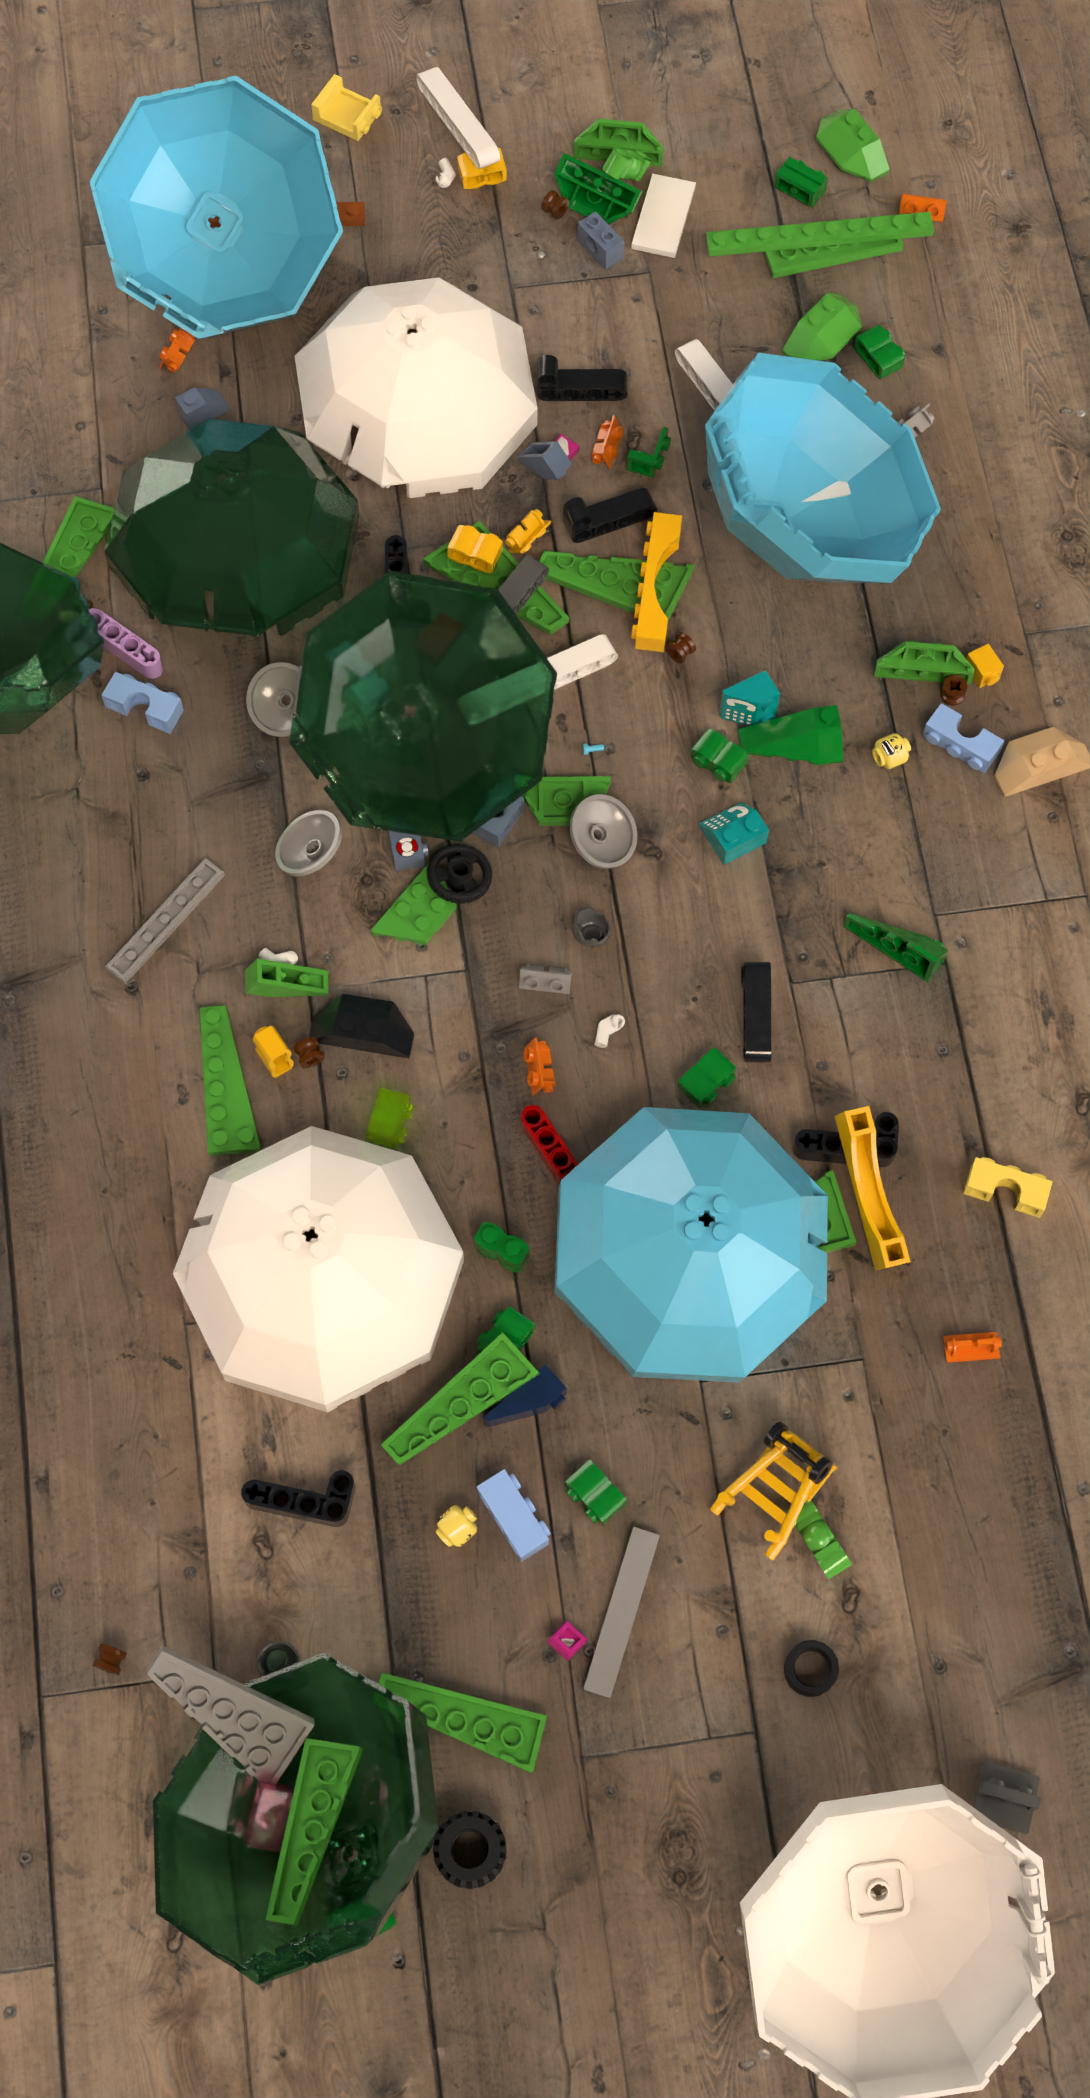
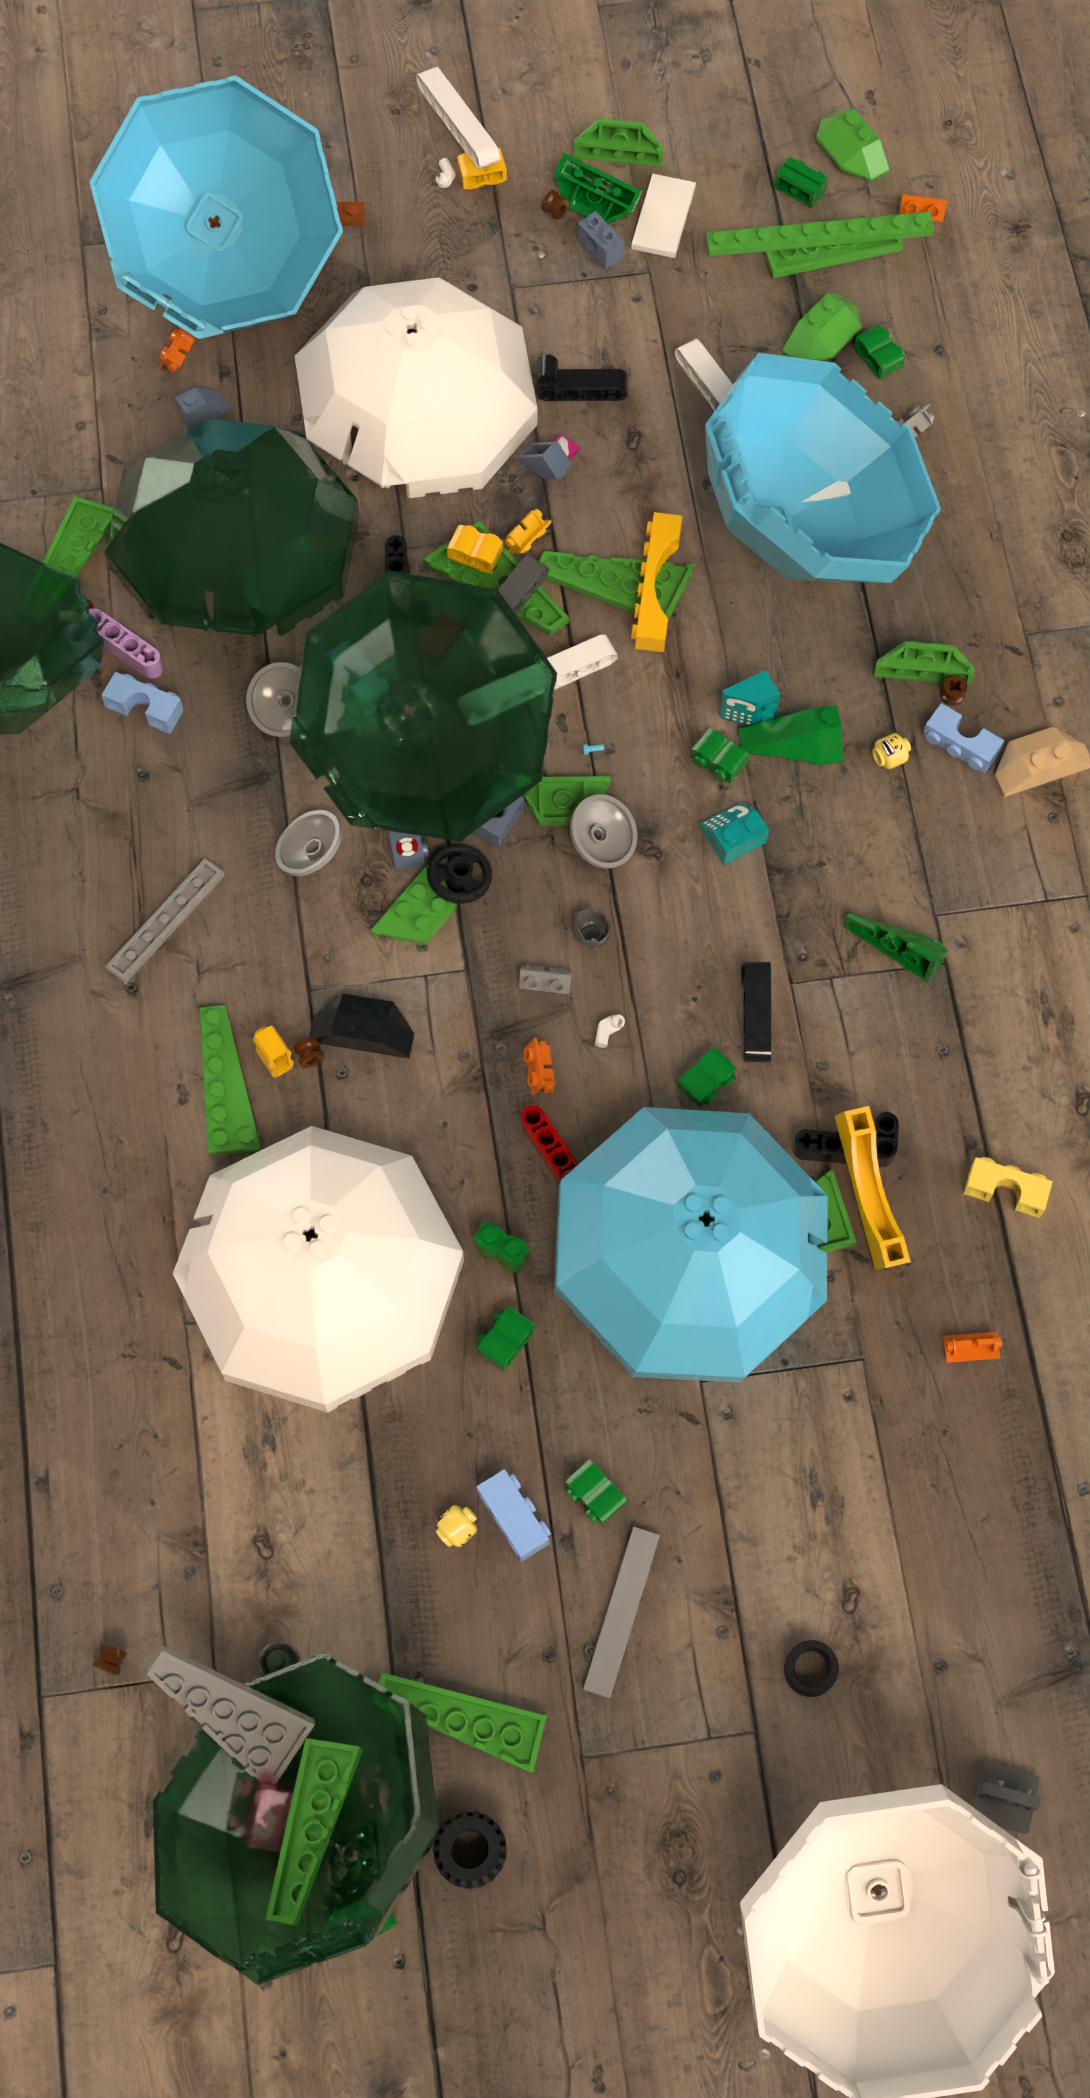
black beam [241,1470,356,1527] -> none
bright green slope [245,959,328,997] -> none
white arm [258,948,298,965] -> none
light yellow panel [311,74,382,141] -> none
clear neon green brick [365,1088,414,1151] -> none
bright green wing [381,1333,540,1465] -> none
dark blue slope [483,1364,567,1428] -> none
dark pink tile [547,1621,588,1661] -> none
black beam [563,488,657,543] -> none
orange hinge [591,416,623,469] -> none
bright green piece [602,147,652,181] -> none
green bracket [627,427,671,478] -> none
reddish brown wheel [665,632,696,663] -> none
yellow hand [710,1421,838,1560] -> none
bright green piece [786,1500,852,1579] -> none
yellow brick [966,644,1004,688] -> none

